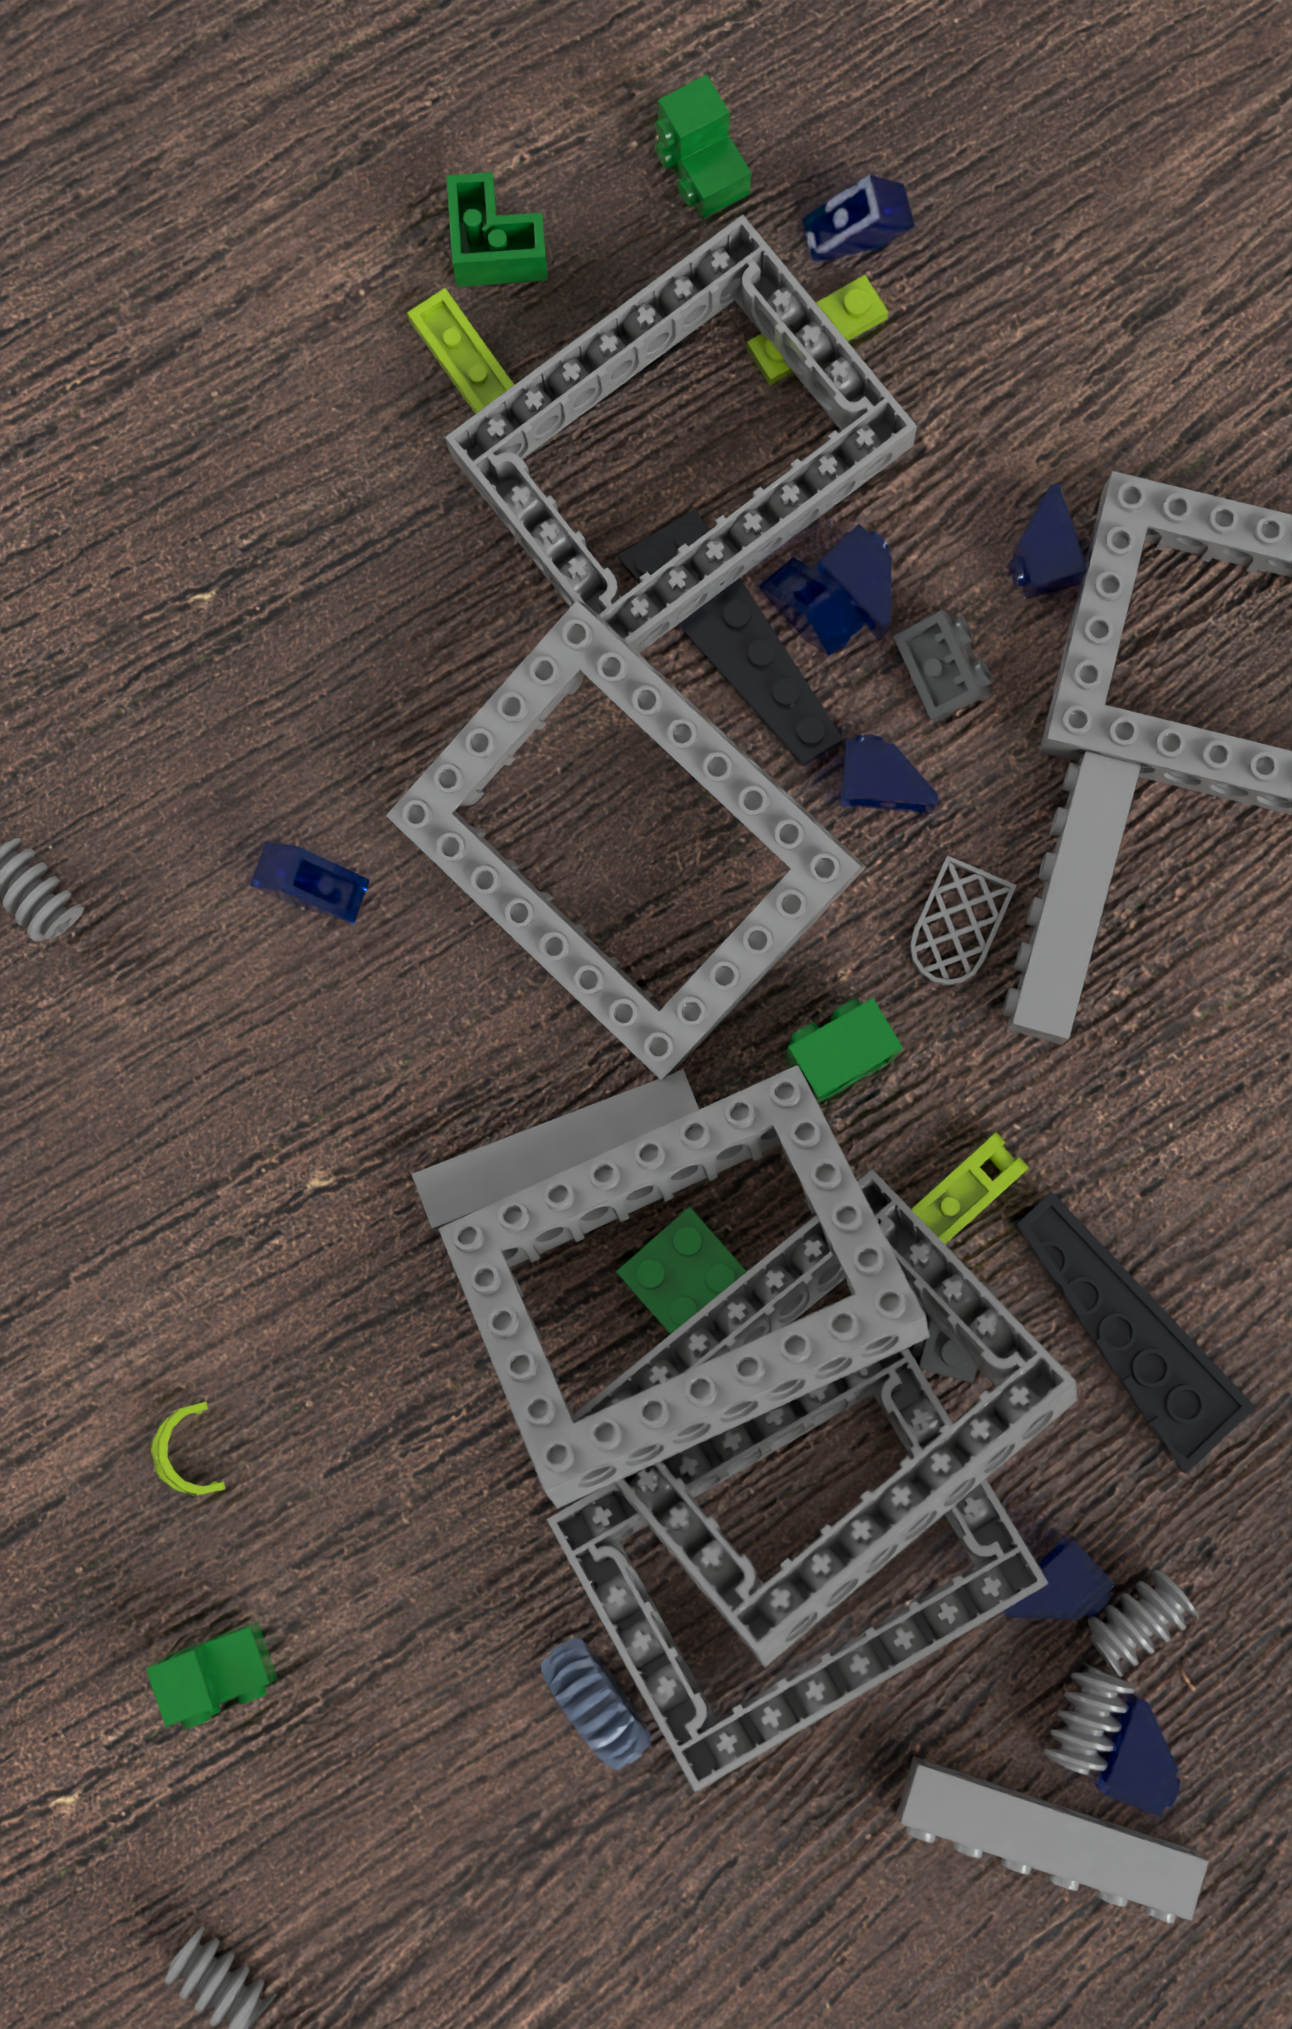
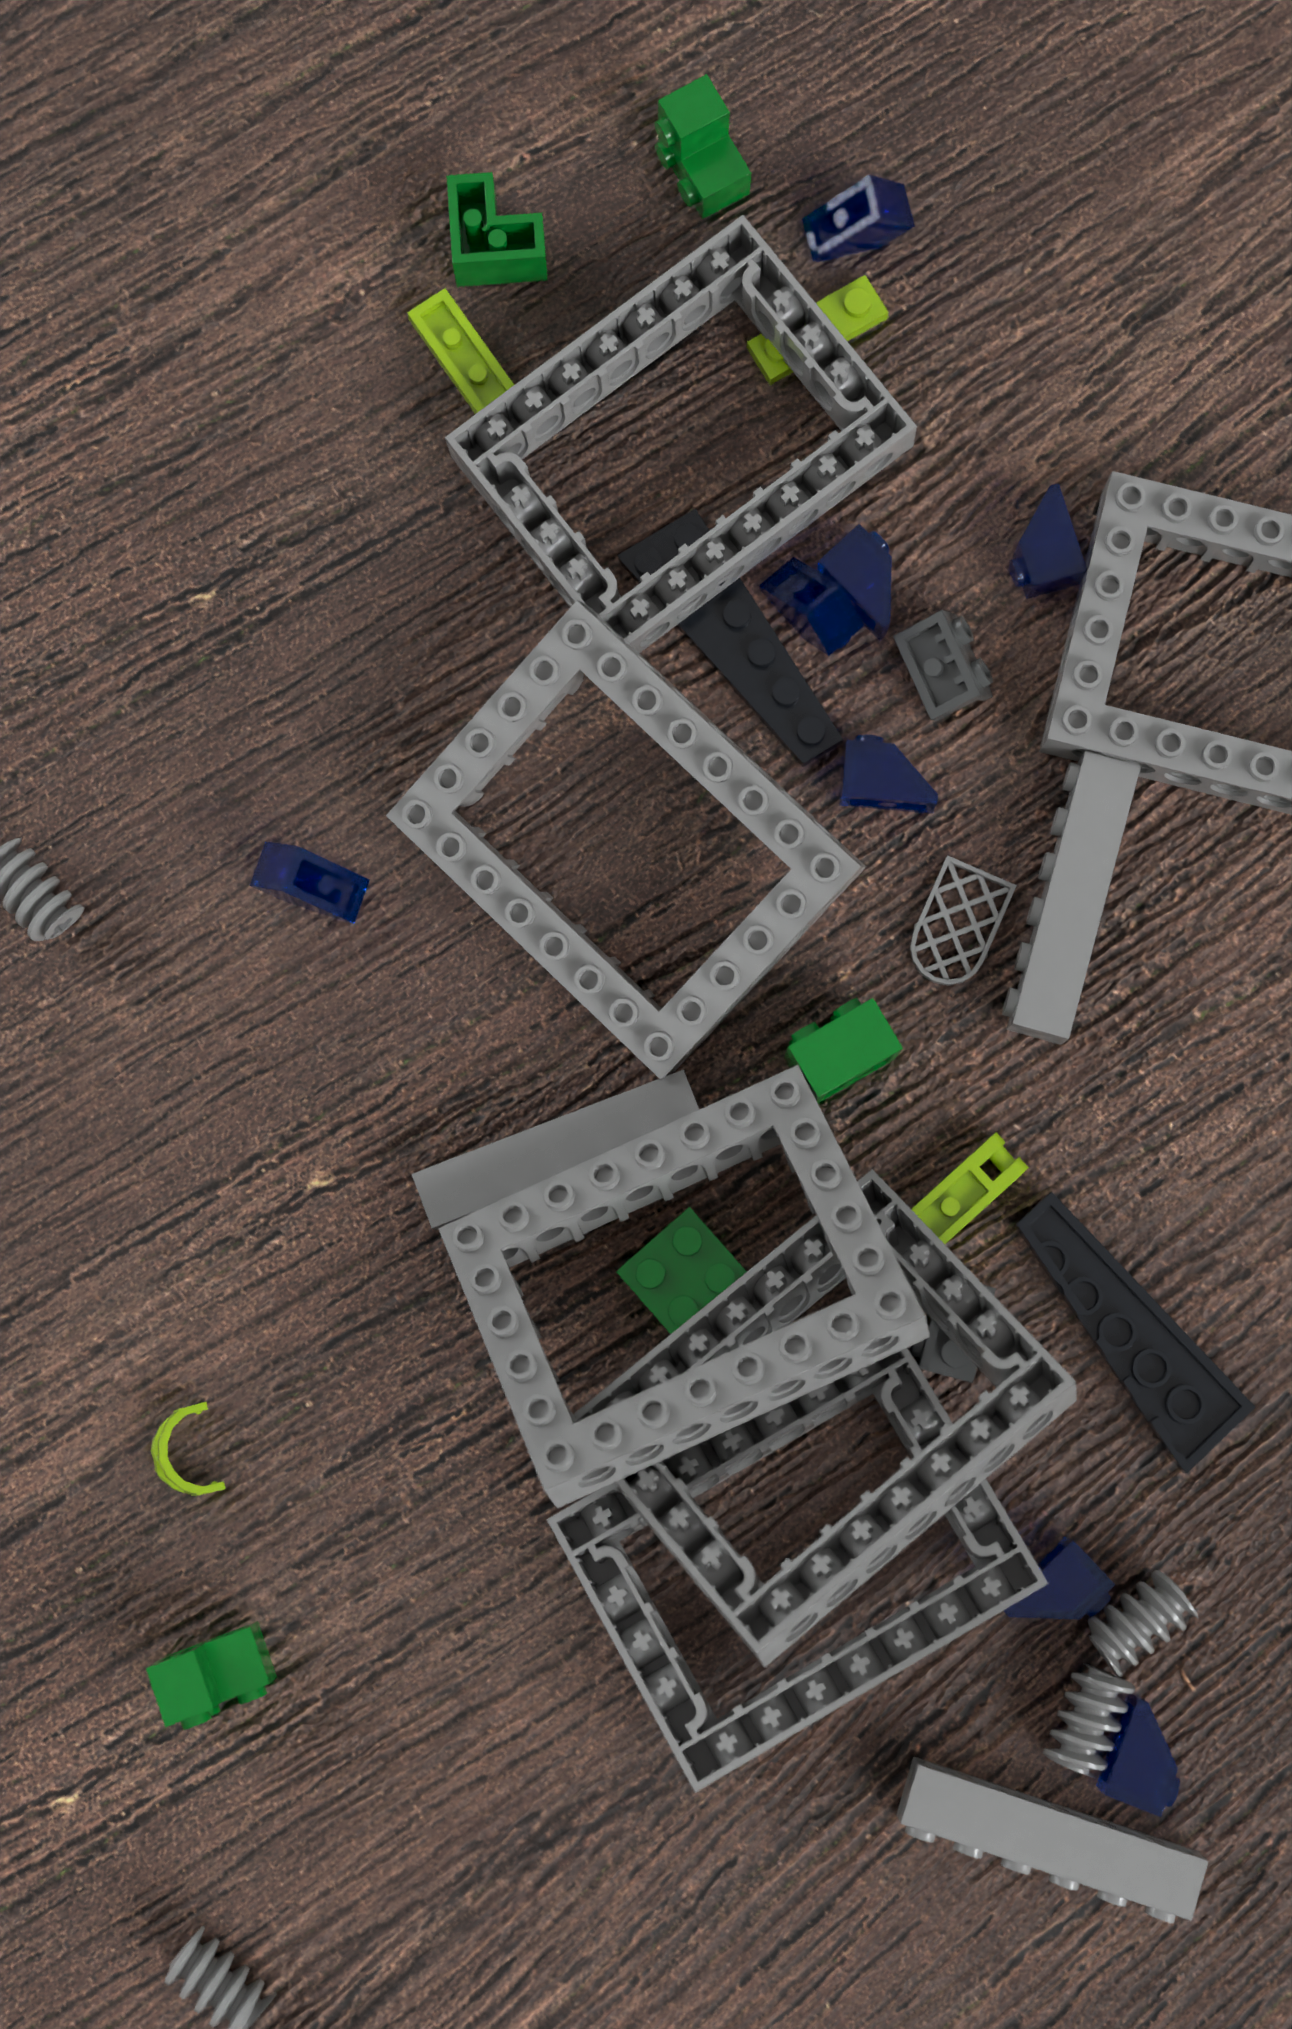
sand blue gear [541,1637,651,1770] -> none

